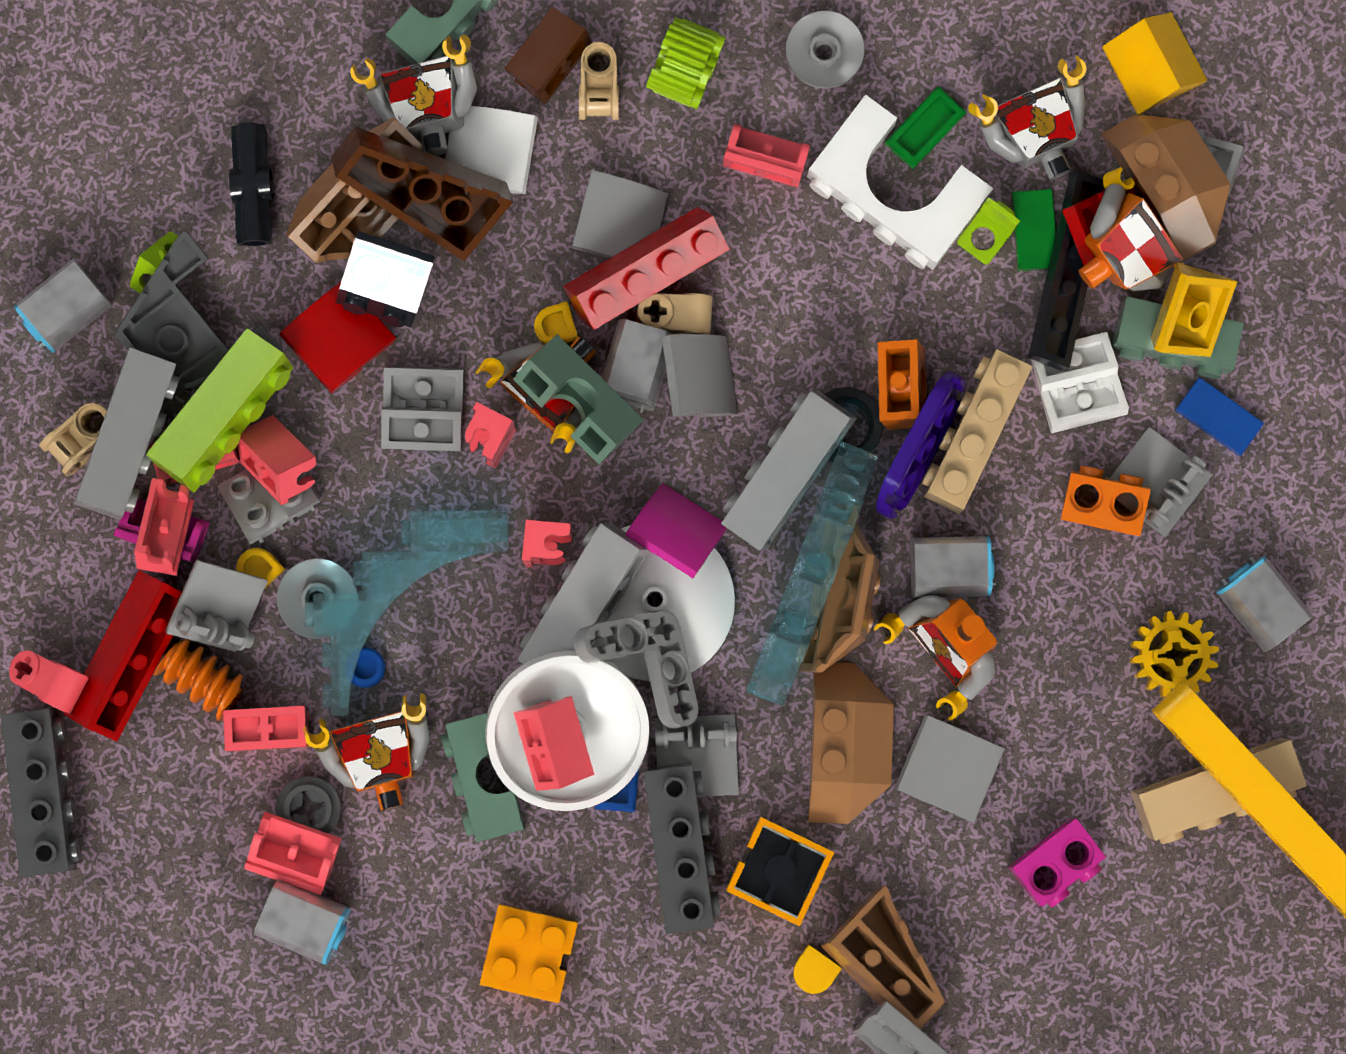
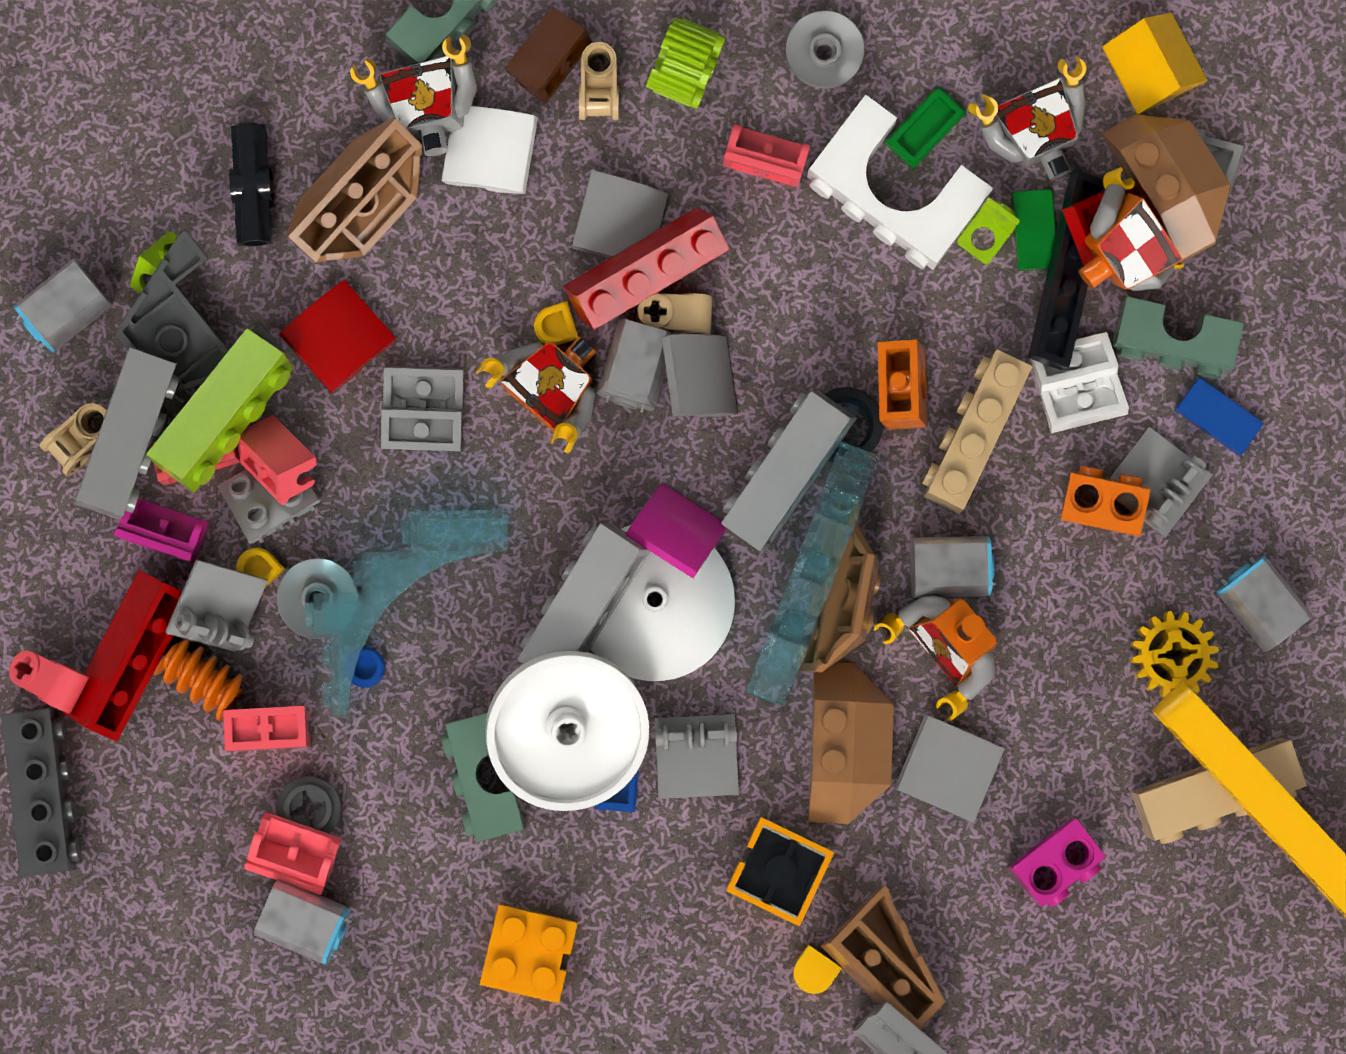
coral hinge [134,478,194,576] -> none
torso [303,693,430,811] -> none
reddish brown wedge [331,126,513,261] -> none
slope [335,231,435,327] -> none
coral hinge [465,402,516,469] -> none
sand green arch [513,335,644,465] -> none
coral hinge [513,696,595,791] -> none
coral hinge [522,520,573,567] -> none
light grey beam [574,611,698,728] -> none
dark grey brick [643,762,721,934] -> none
dark purple tile [876,371,966,519] -> none
yellow slope [1151,262,1238,357] -> none

